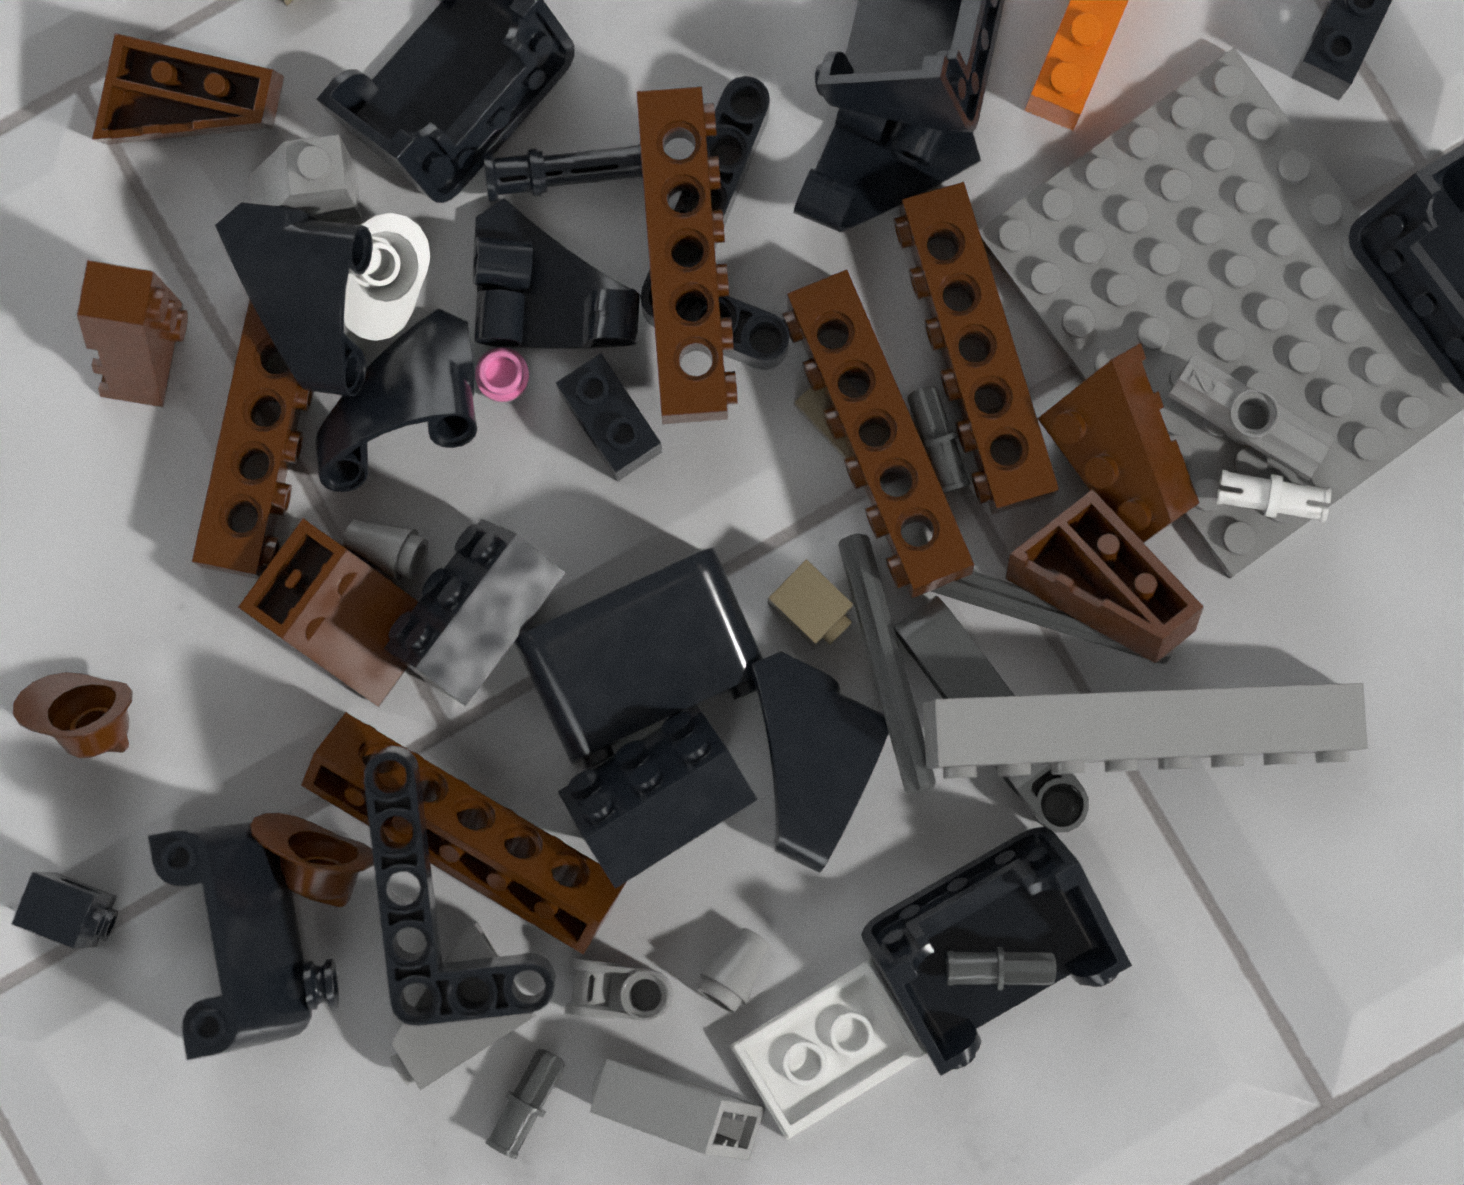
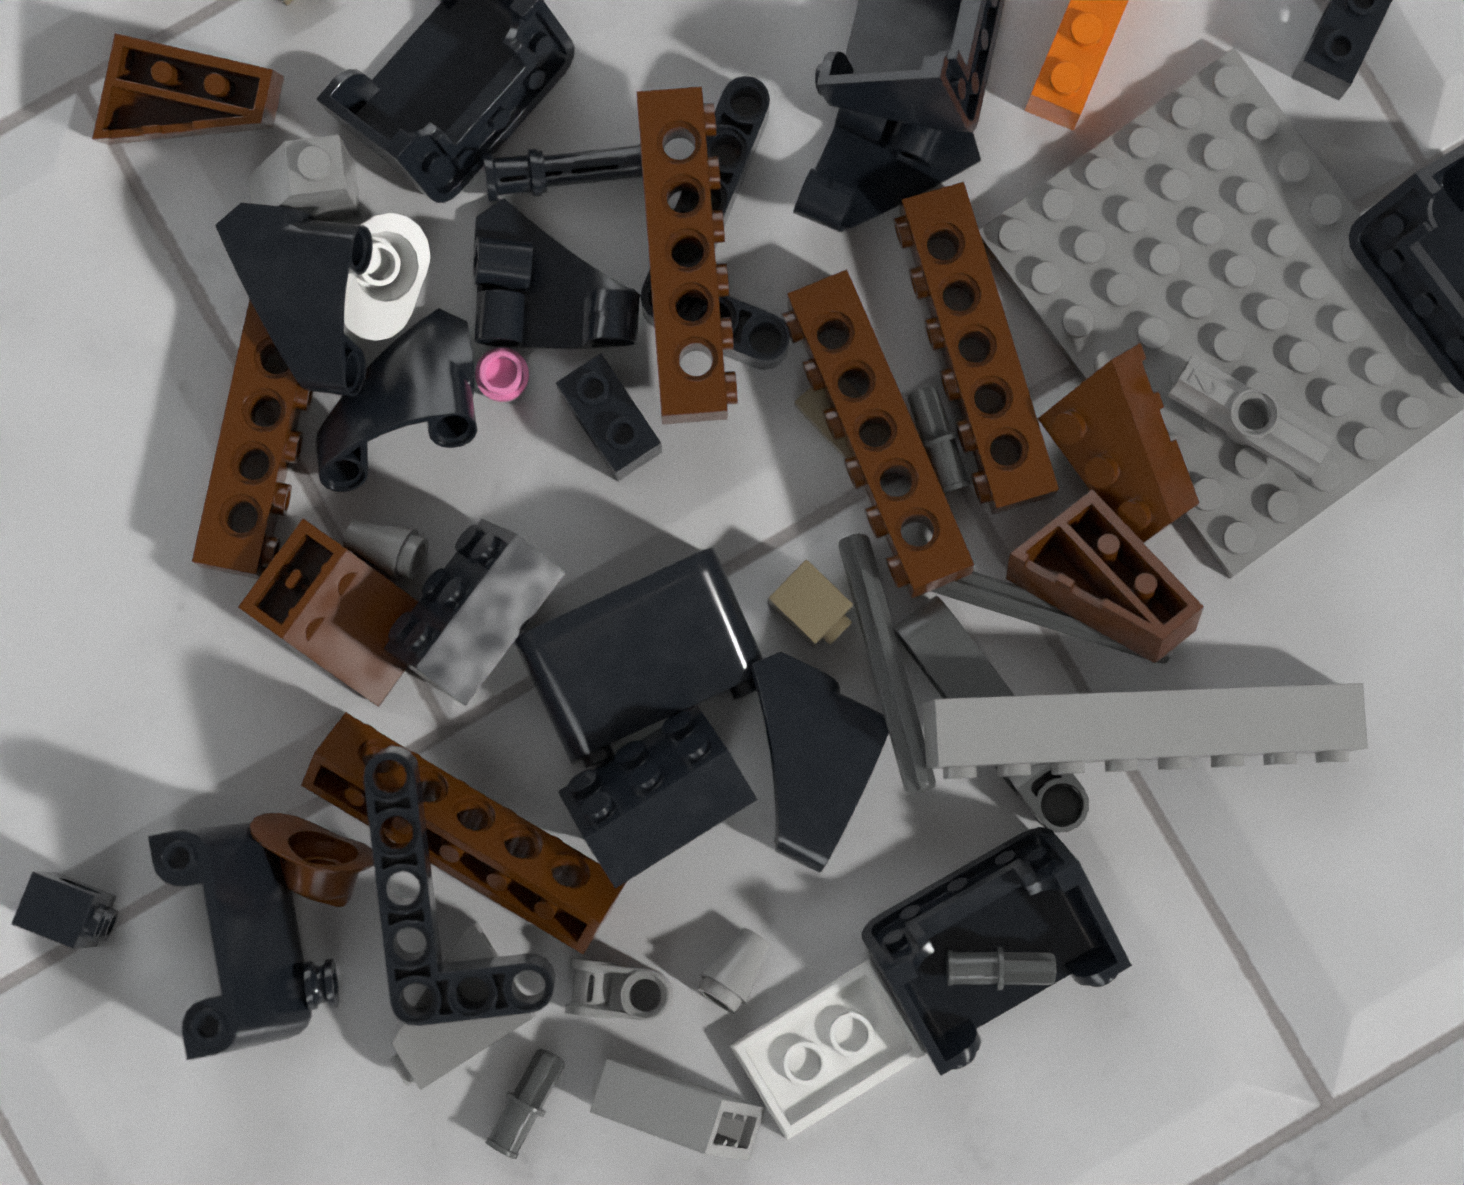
reddish brown piece [13,672,133,758] -> none
reddish brown wedge [77,260,188,407] -> none
white pin [1216,469,1332,523] -> none

